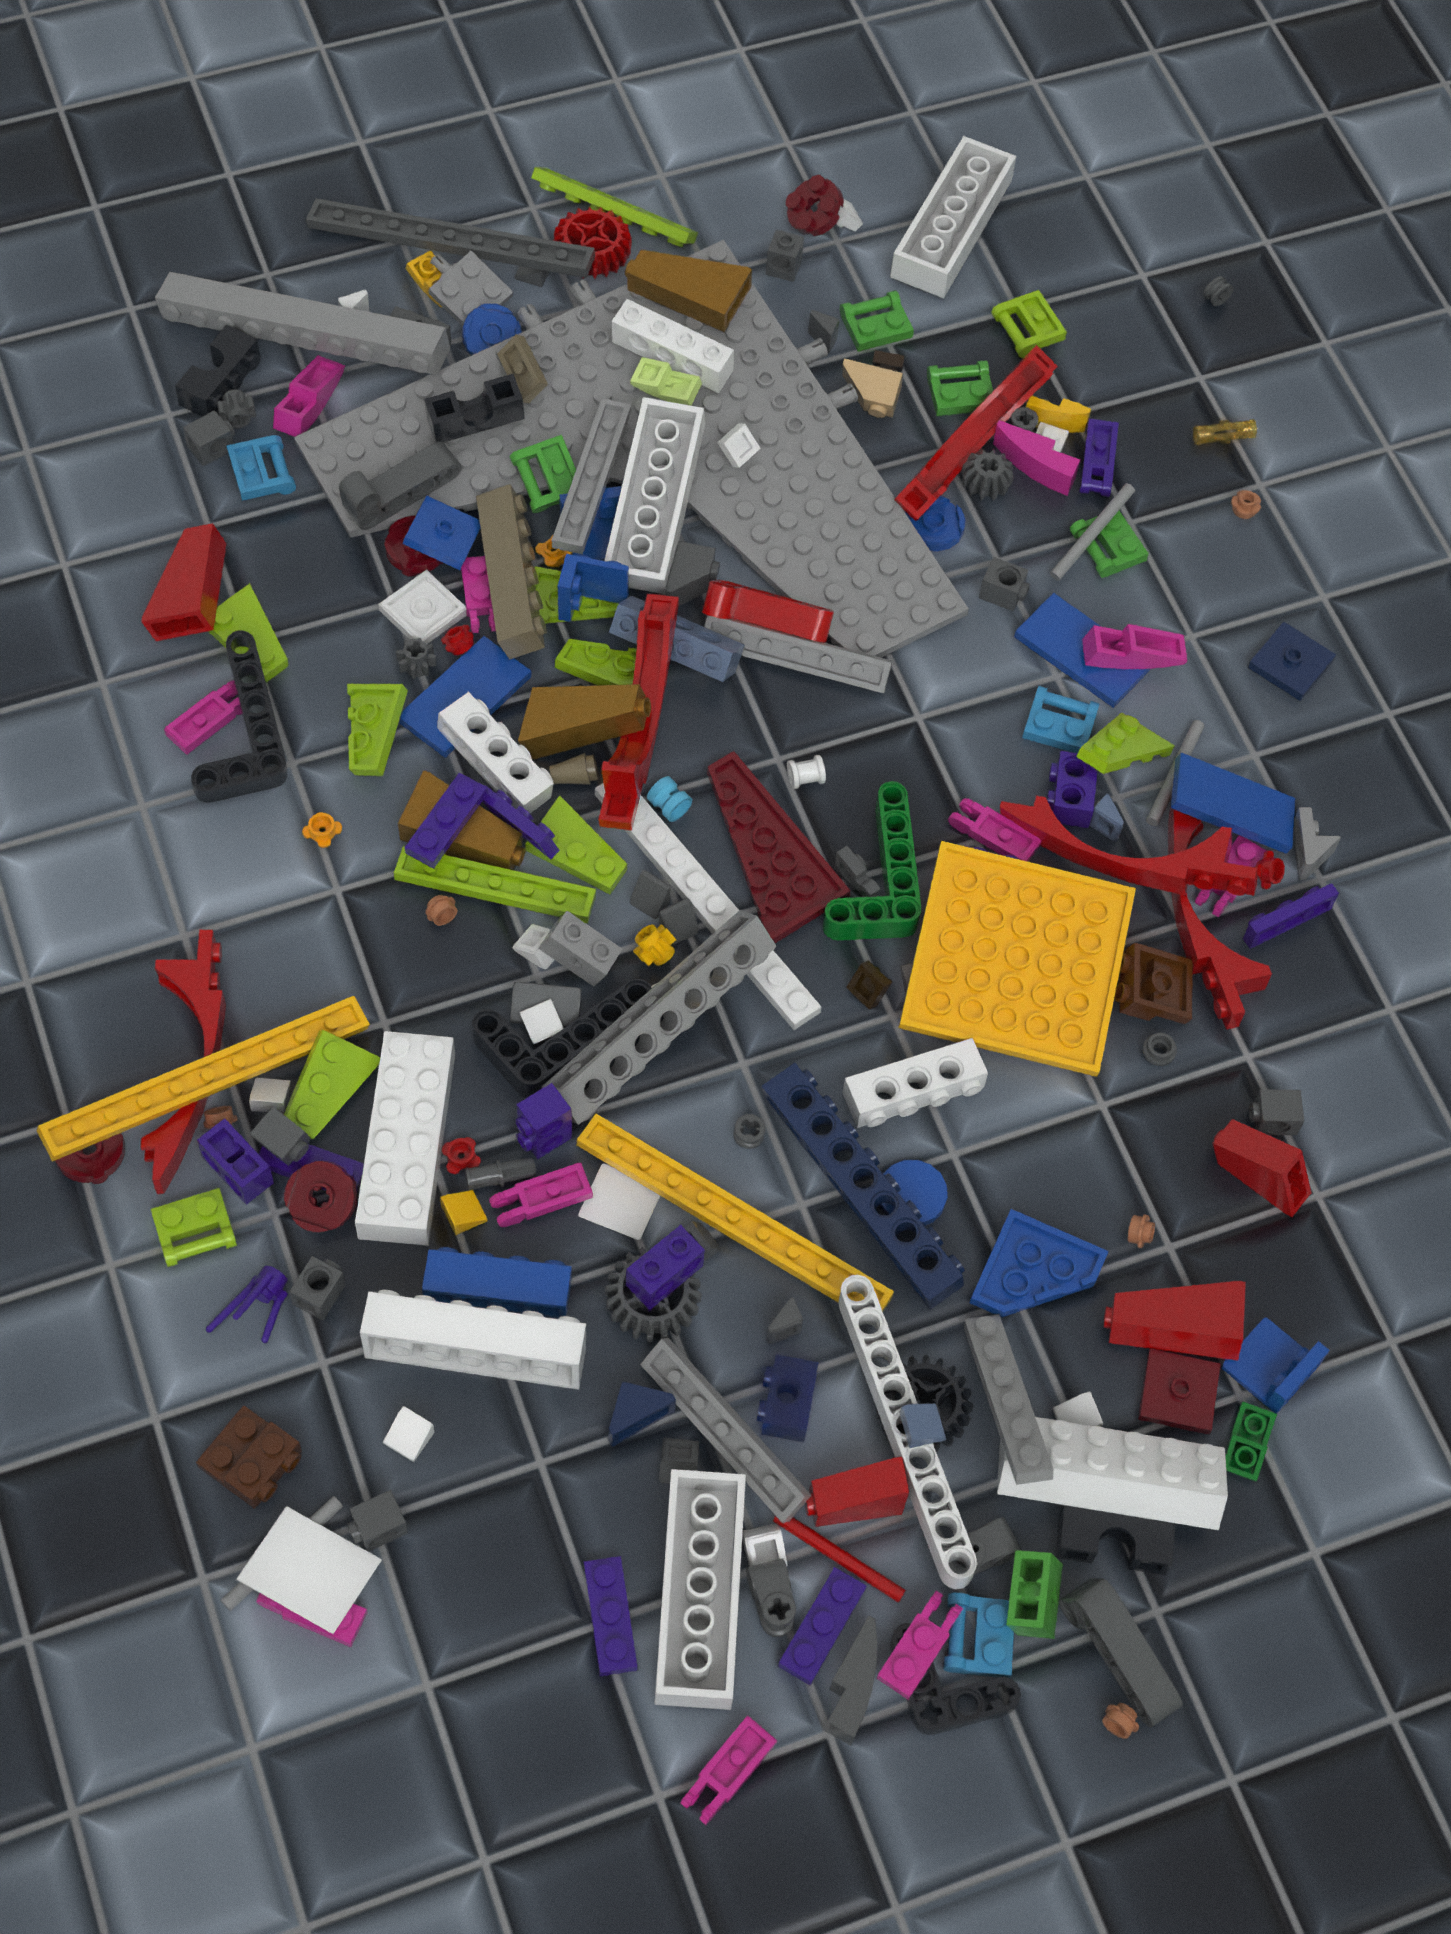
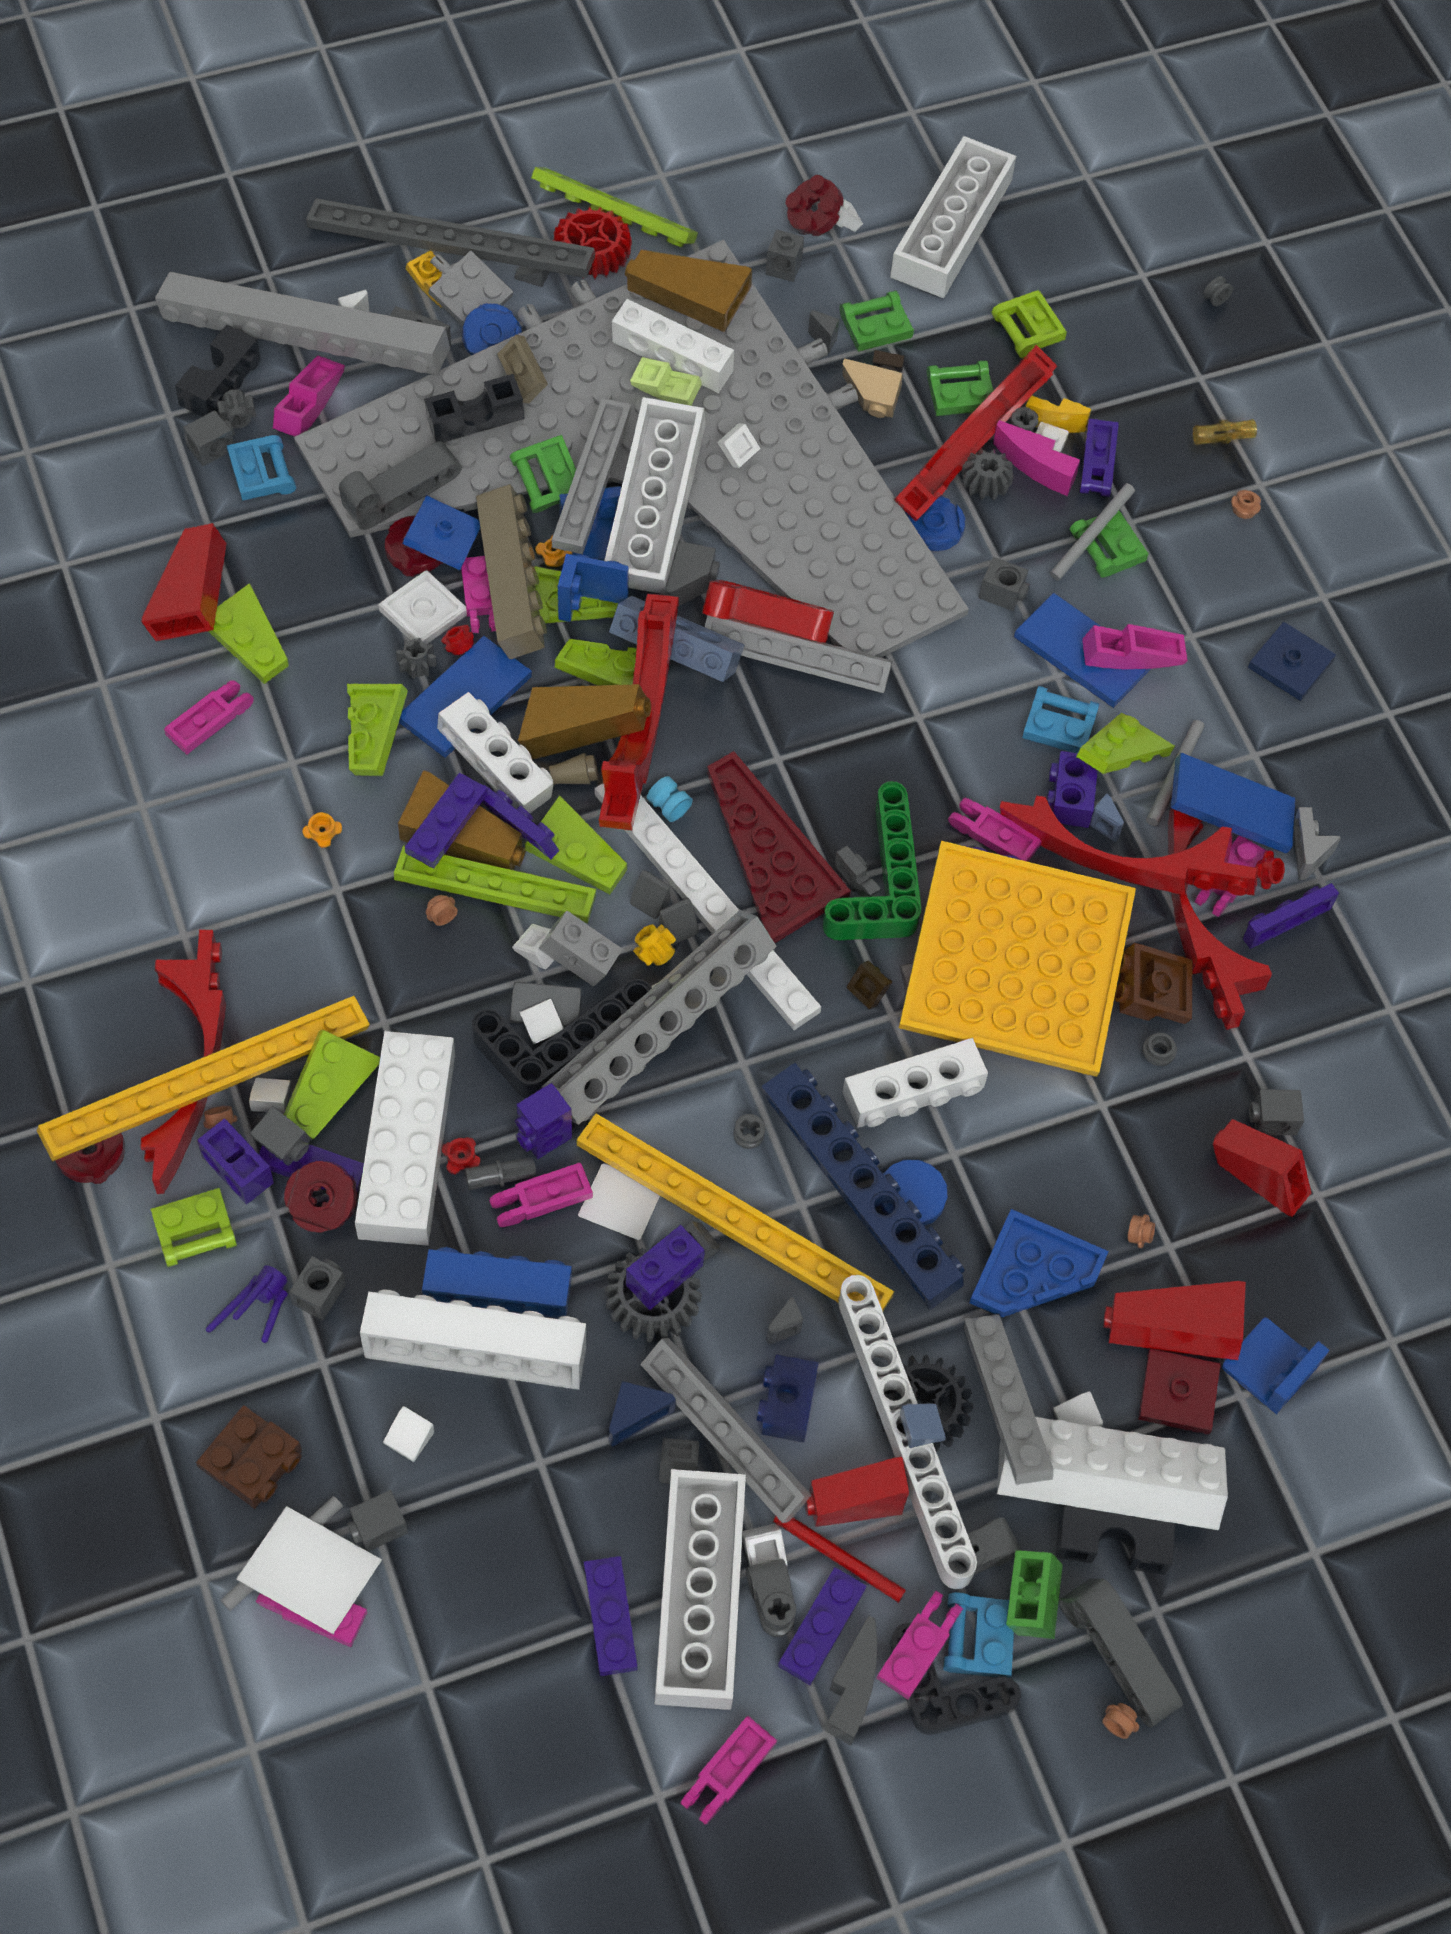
black beam [191,630,287,803] -> none
yellow slope [440,1190,488,1235] -> none
white bush [787,755,826,789] -> none
green slope [1225,1401,1277,1482] -> none

